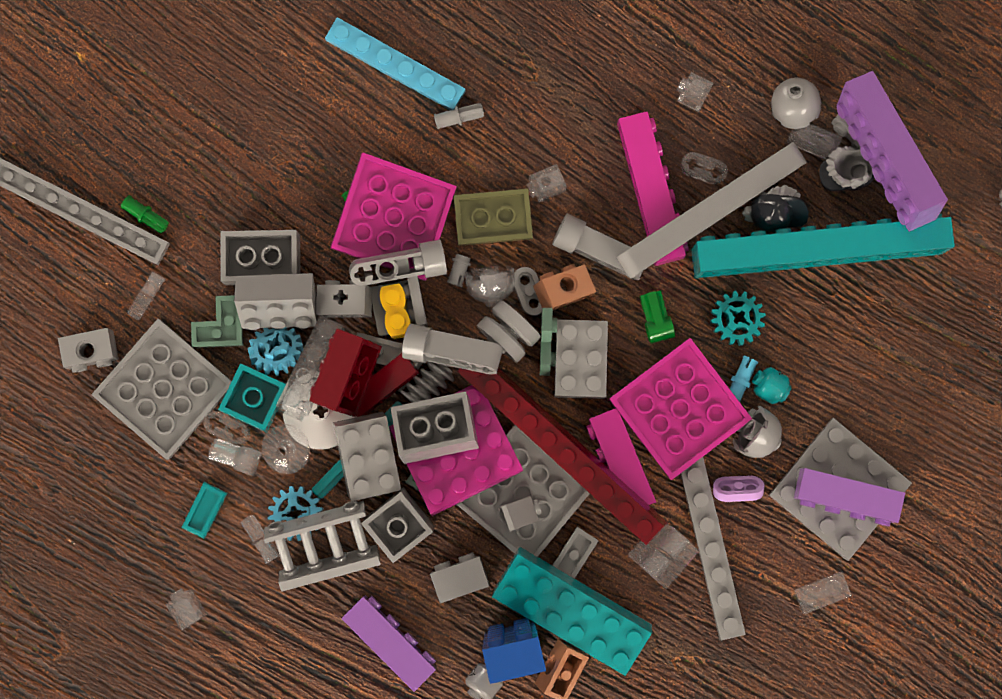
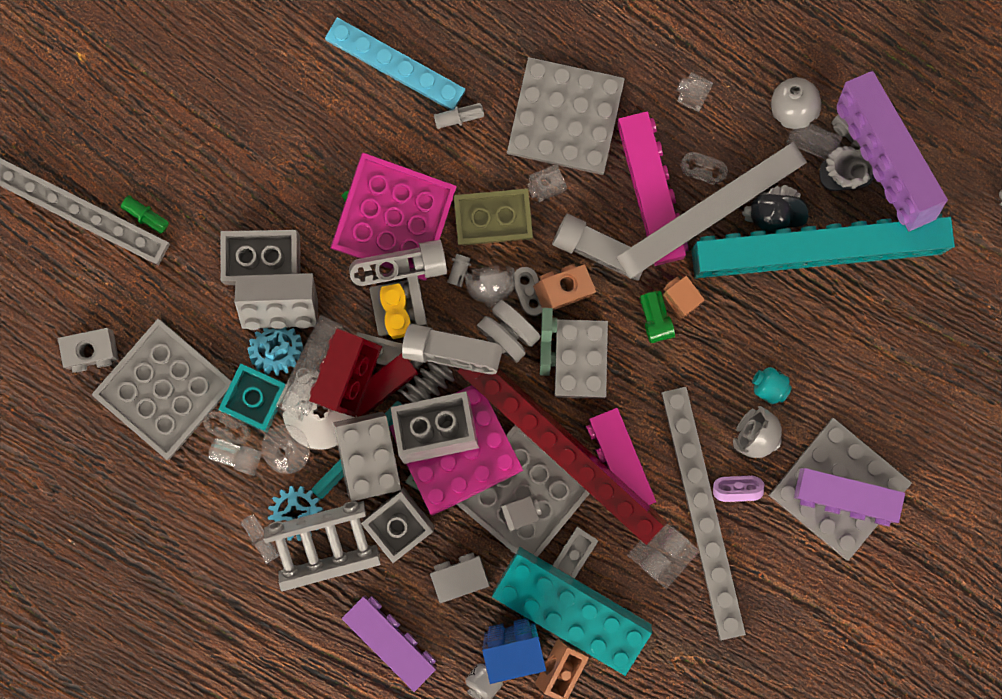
clear axle [127,271,166,320] -> none
clear brick [165,588,208,630] -> none
teal tile [181,482,228,539] -> none
sand green plate [191,295,243,348] -> none
light grey brick [316,280,372,318] -> none
dark pink plate [609,338,752,481] -> none
teal gear [710,291,766,346] -> none
medium azure pin [730,356,758,402] -> none
clear plate [794,571,852,614] -> none
none -> light grey plate [507,57,625,175]
none -> nougat brick [663,276,705,321]

